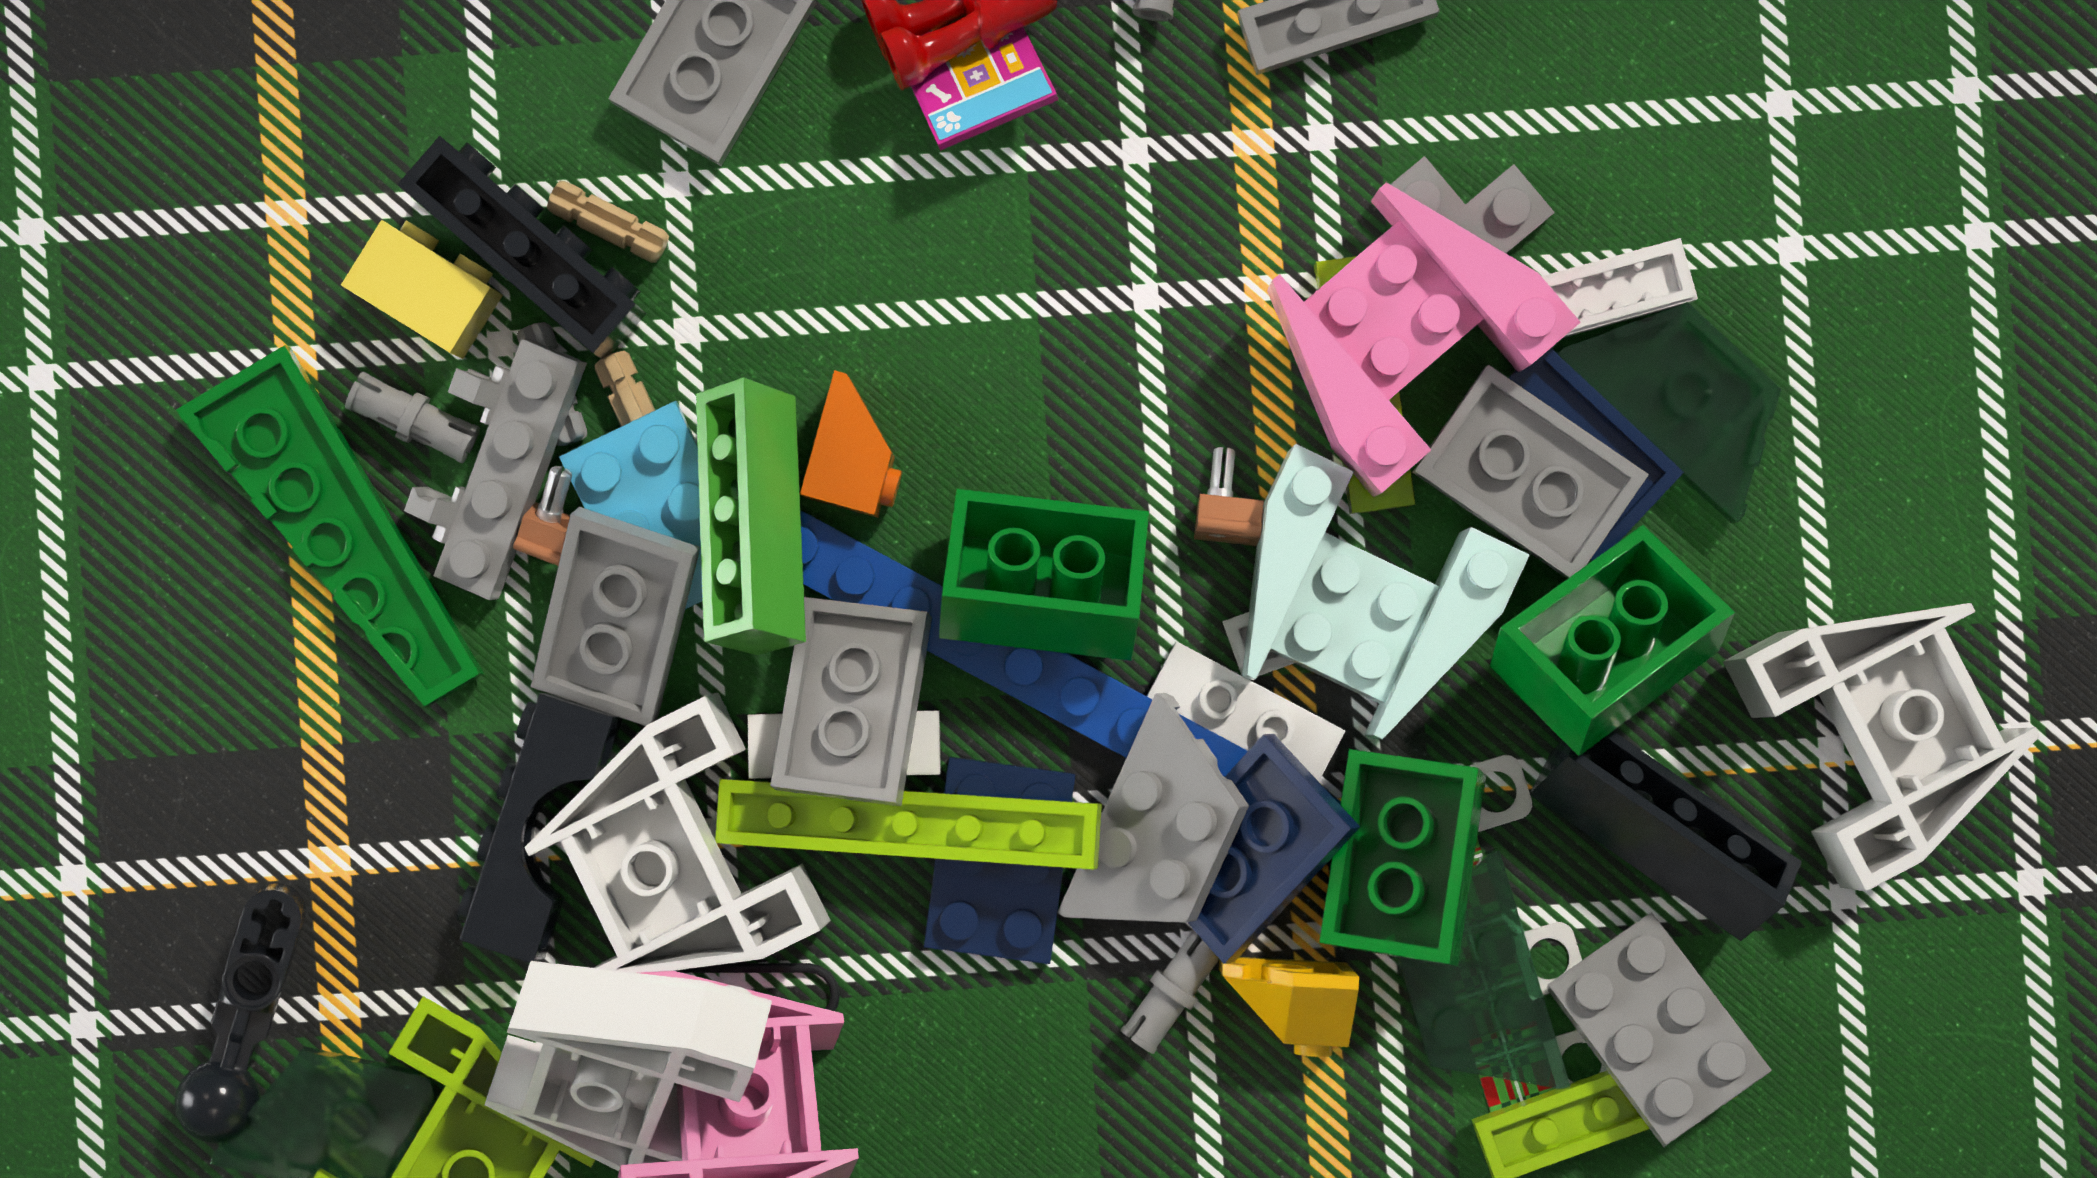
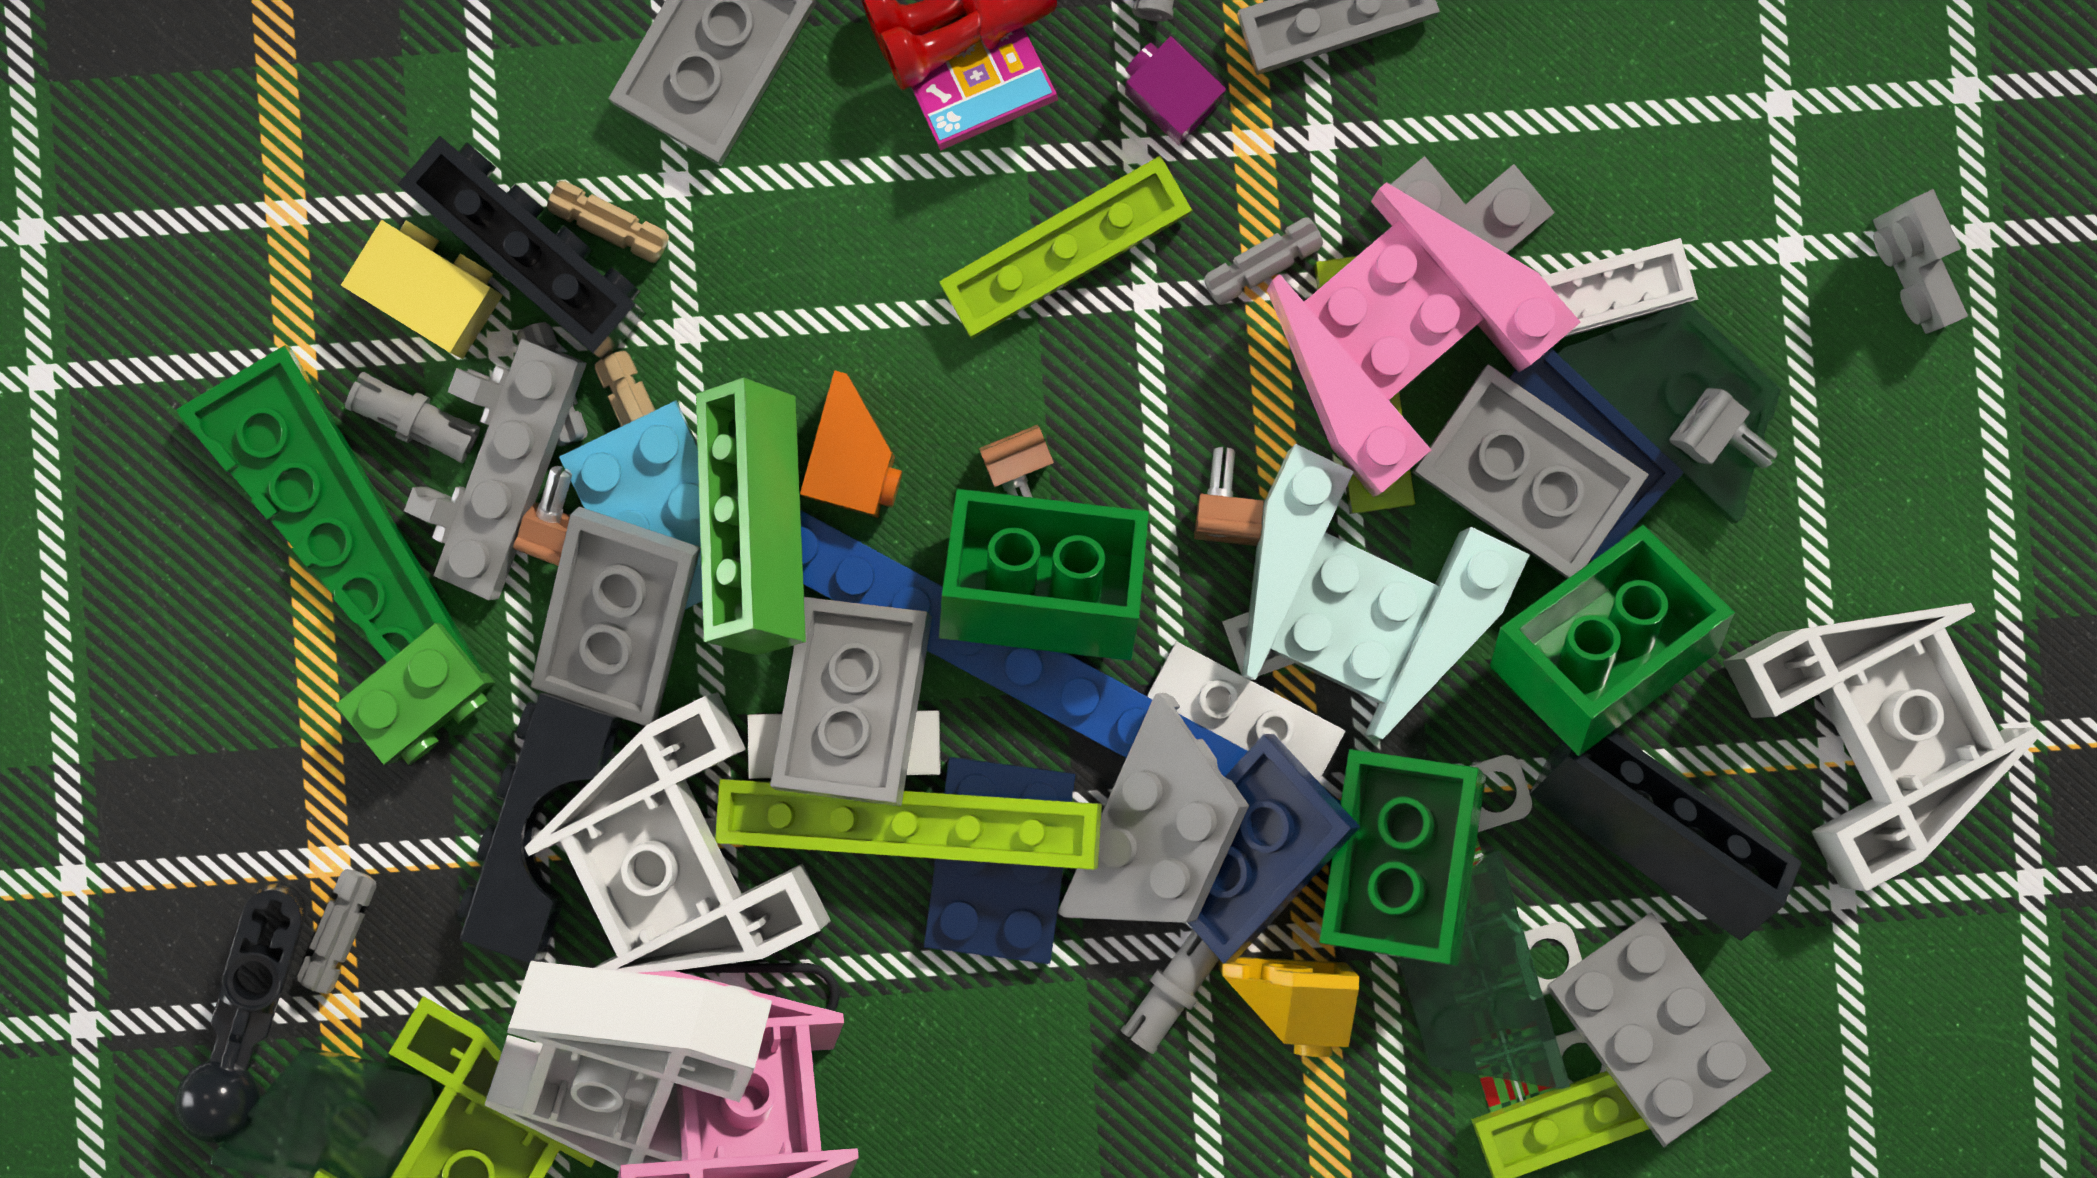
none -> light grey axle [297,869,377,994]
none -> bright green bracket [335,623,495,765]
none -> lime plate [939,155,1192,339]
none -> nougat piece [979,425,1054,498]
none -> magenta brick [1125,36,1226,146]
none -> light grey axle [1204,218,1323,305]
none -> light grey piece [1669,388,1777,468]
none -> light grey plate [1872,189,1968,334]

